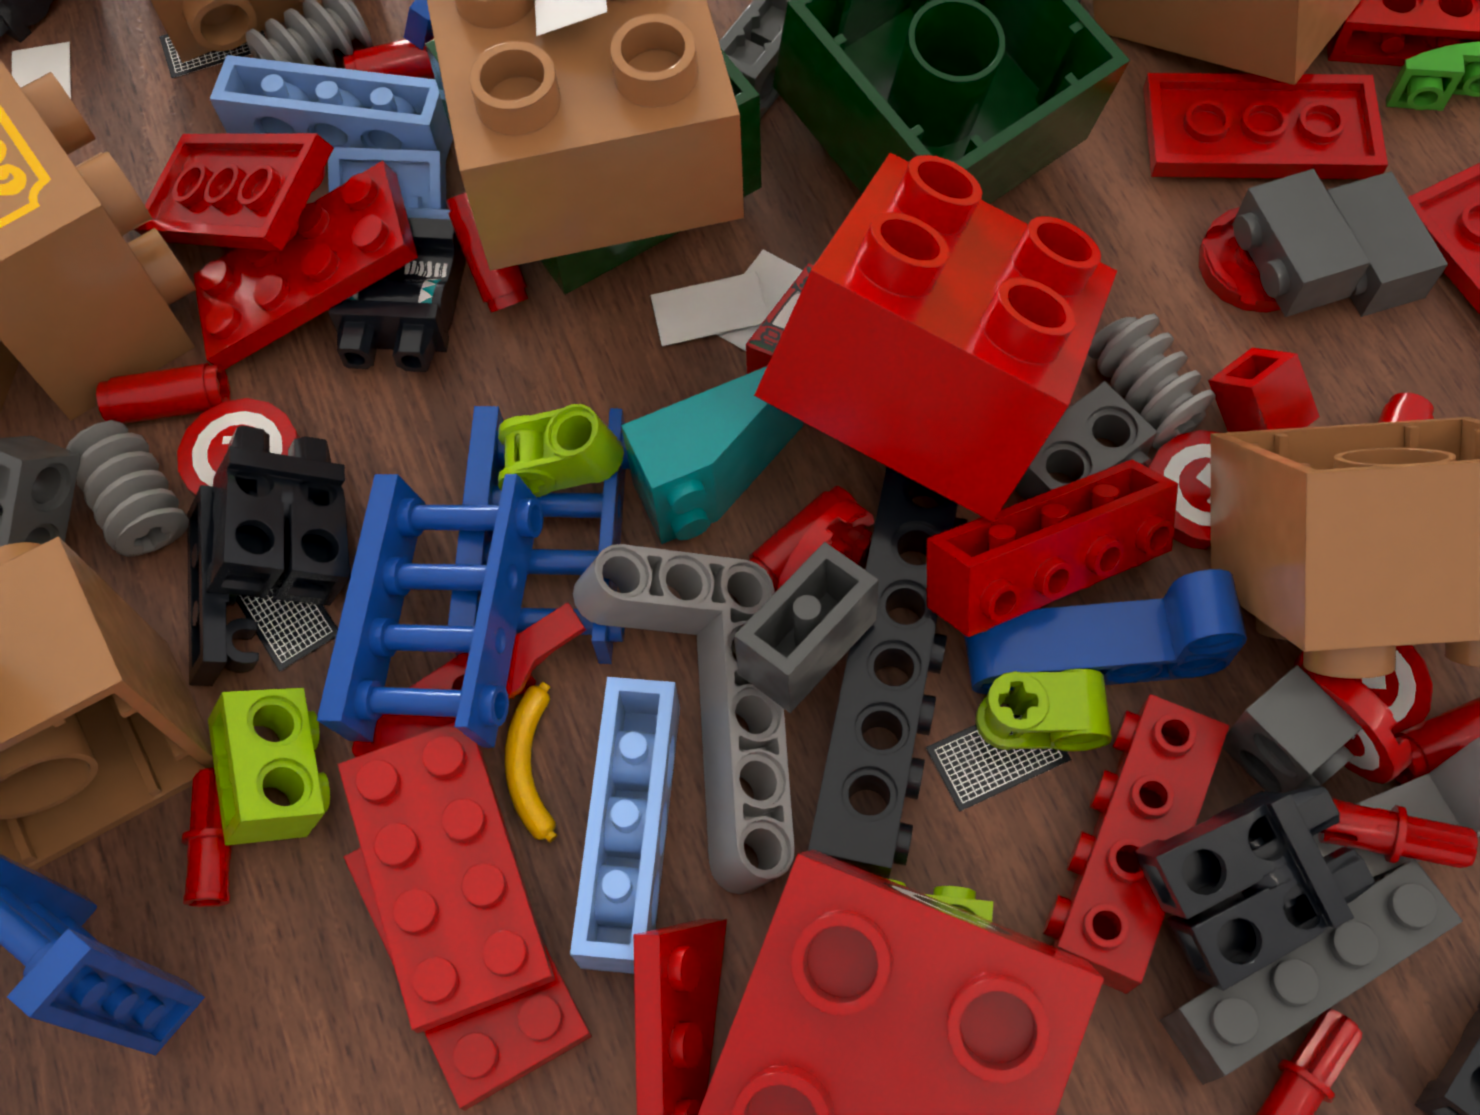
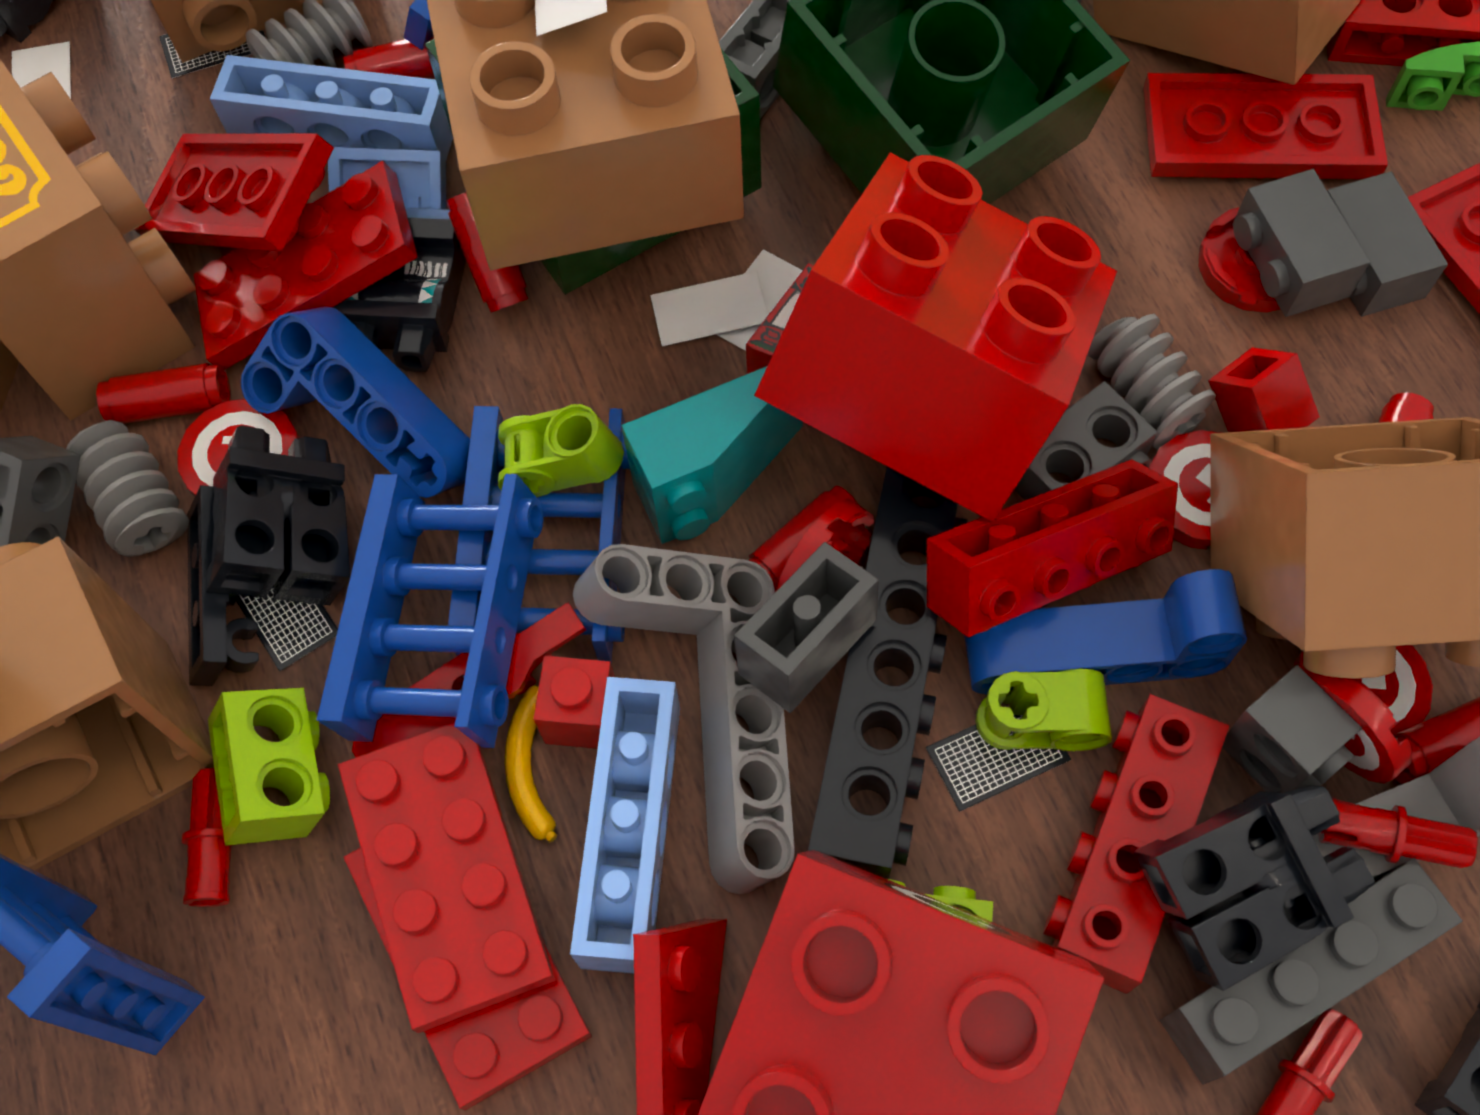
none -> blue beam [241,307,470,498]
none -> red brick [533,656,615,749]

